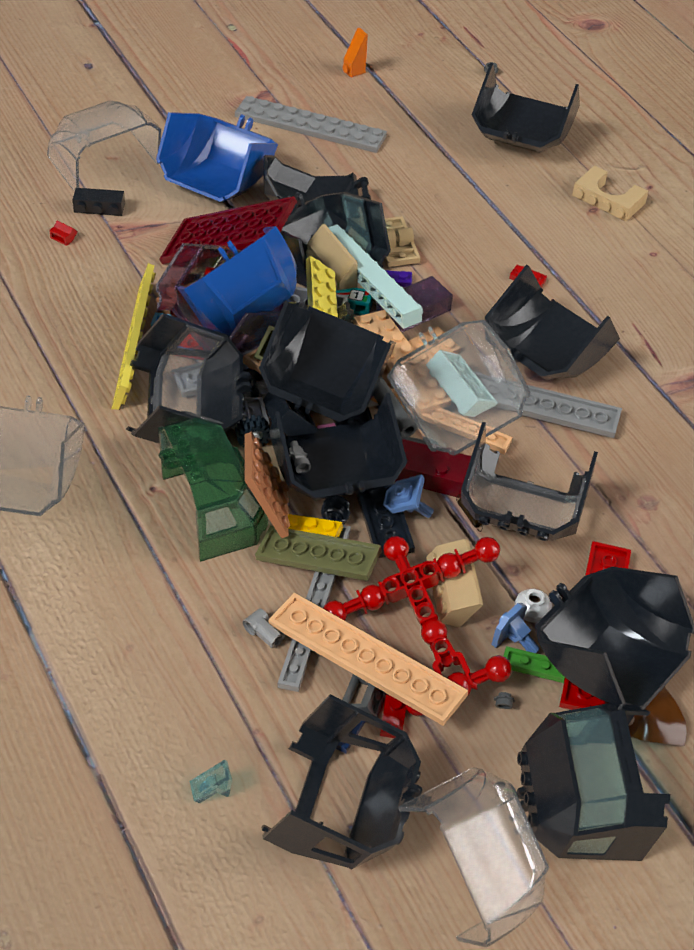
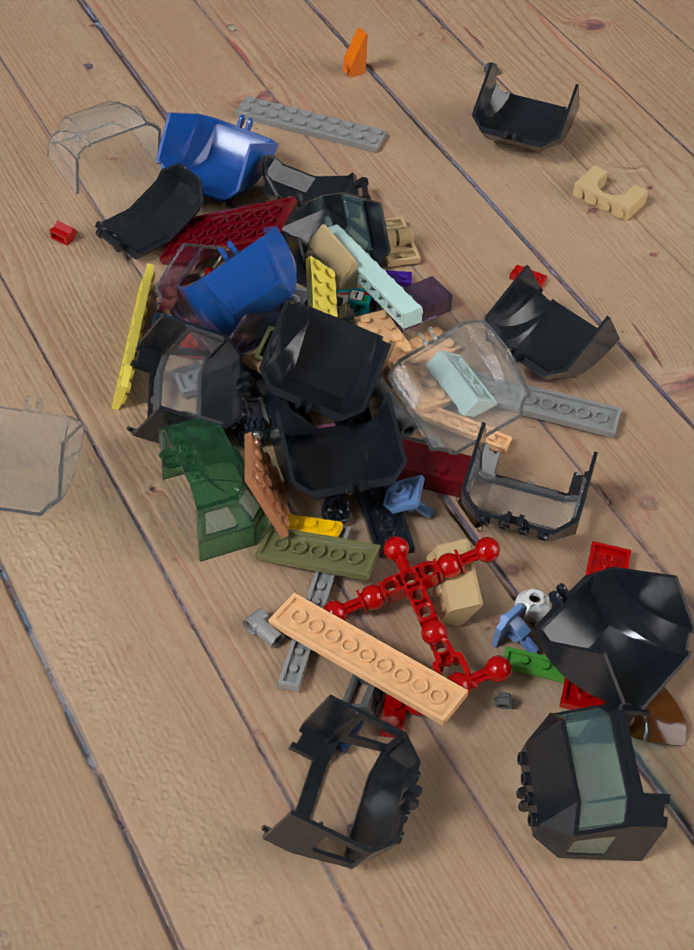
black brick [72,188,125,216] -> none
clear light blue slope [189,760,232,803] -> none
light grey piece [289,441,311,474] -> none
clear windscreen [398,767,550,948] -> none
none -> black windscreen [95,163,204,260]

